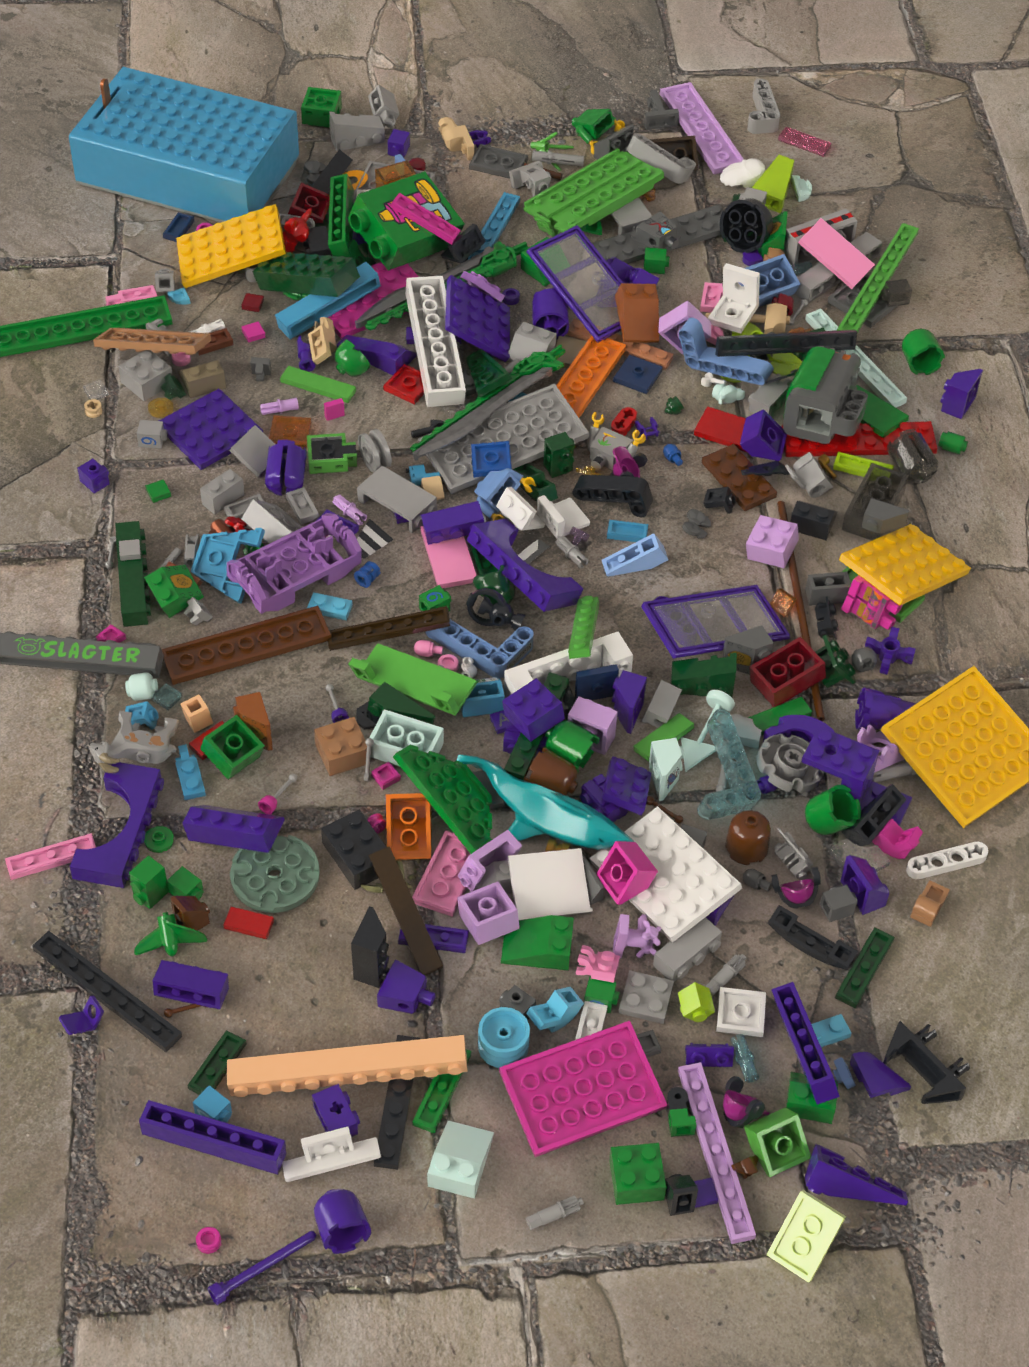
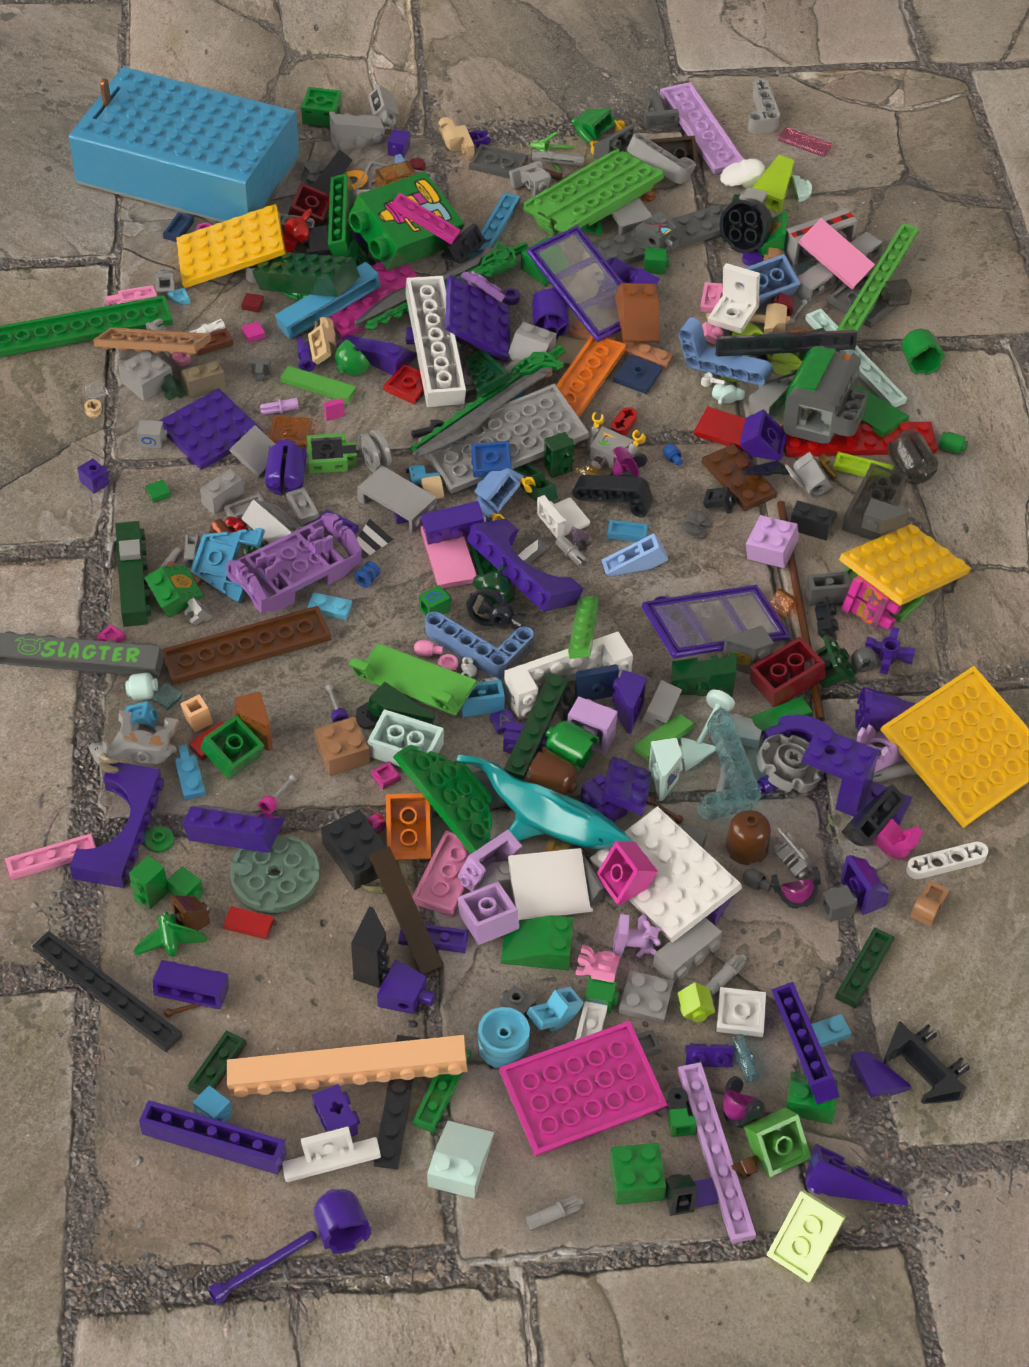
dark purple bracket [59,996,104,1035] -> none
clear yellow piece [148,398,174,418] -> none
dark pink tile [196,1227,221,1254] -> none
dark brown tile [328,606,450,651] -> none
lavender axle [332,495,367,525] -> none
light grey hinge [364,738,374,781] -> none
white bracket [496,487,546,531] -> none
dark purple brick [502,678,565,742] -> none
dark purple piece [635,417,660,439] -> none
lavender brick [659,301,711,354] -> none
dark green plate [664,396,684,415] -> none
black slope [768,905,858,970] -> none
green cylinder [805,785,861,835] -> none
medium blue plate [833,1057,856,1089] -> none
dark purple slope [940,369,983,419] -> none

